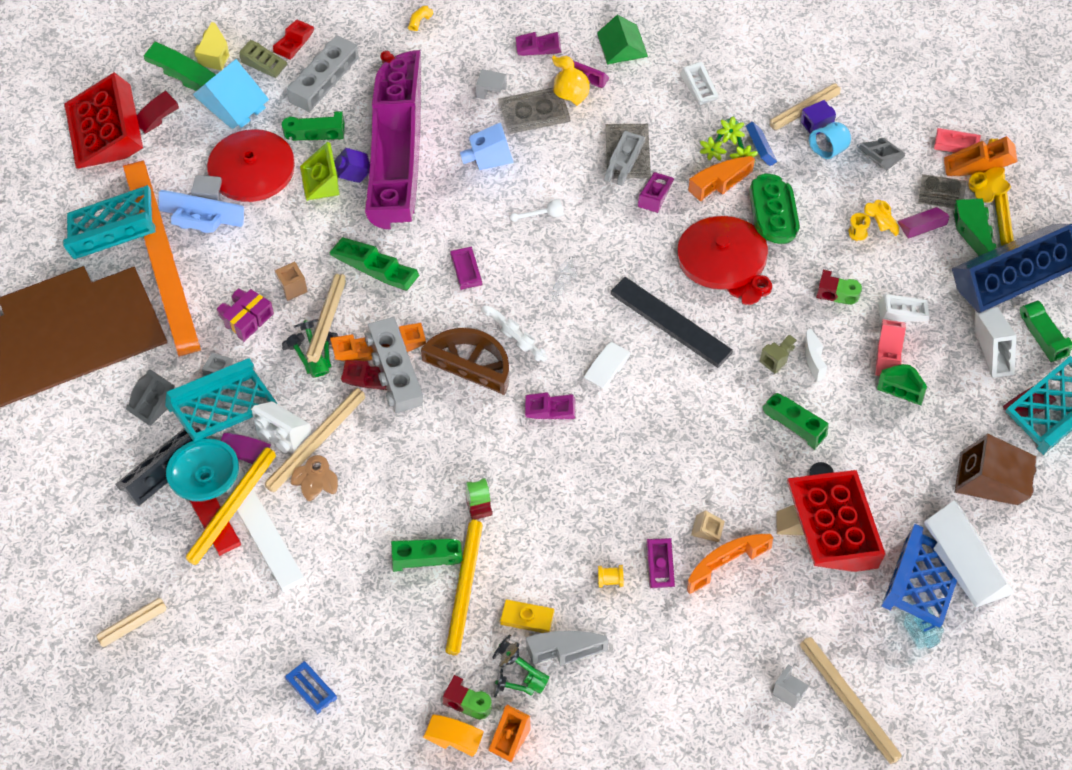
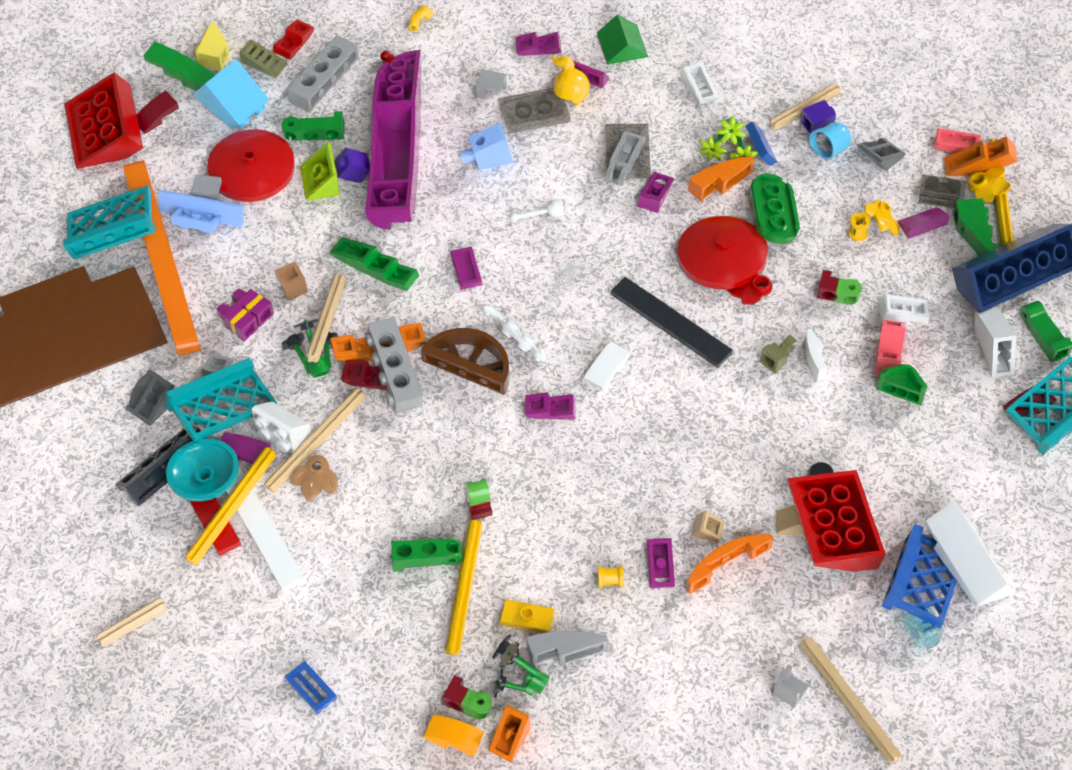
green leg [762,393,829,450] -> none
reddish brown slope [954,434,1037,505] -> none

